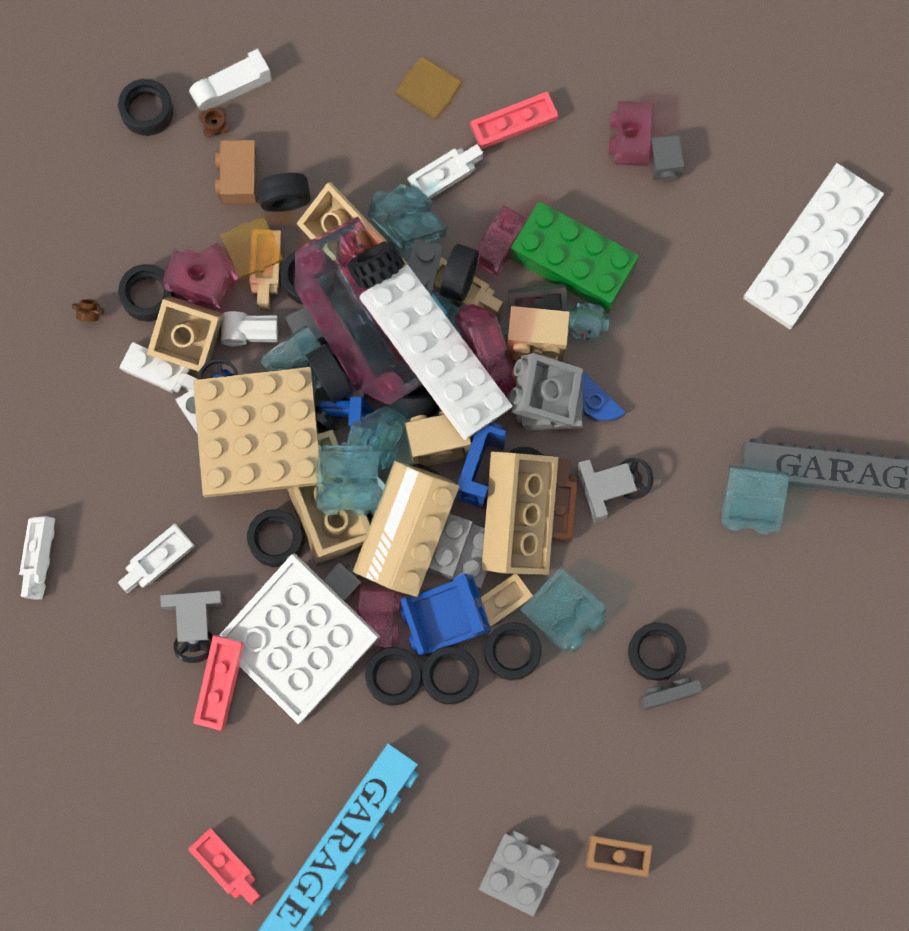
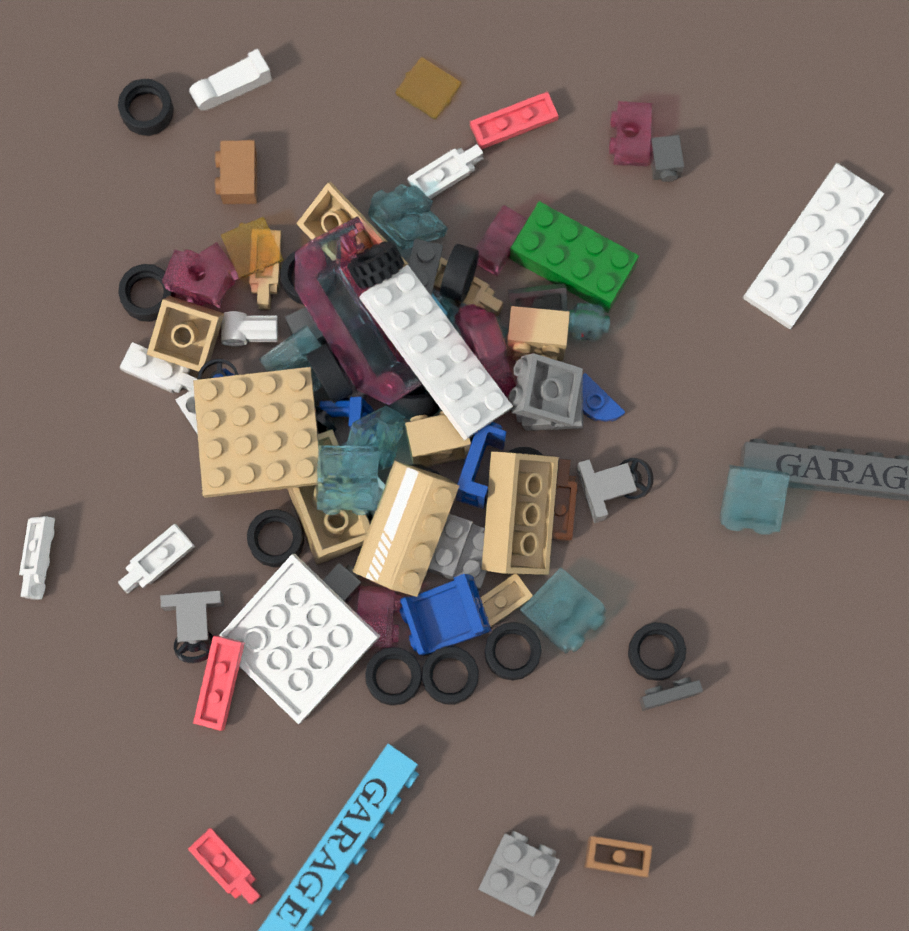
reddish brown plate [72,299,105,322] -> none
reddish brown plate [199,107,230,138] -> none
black tyre [257,173,310,212] -> none

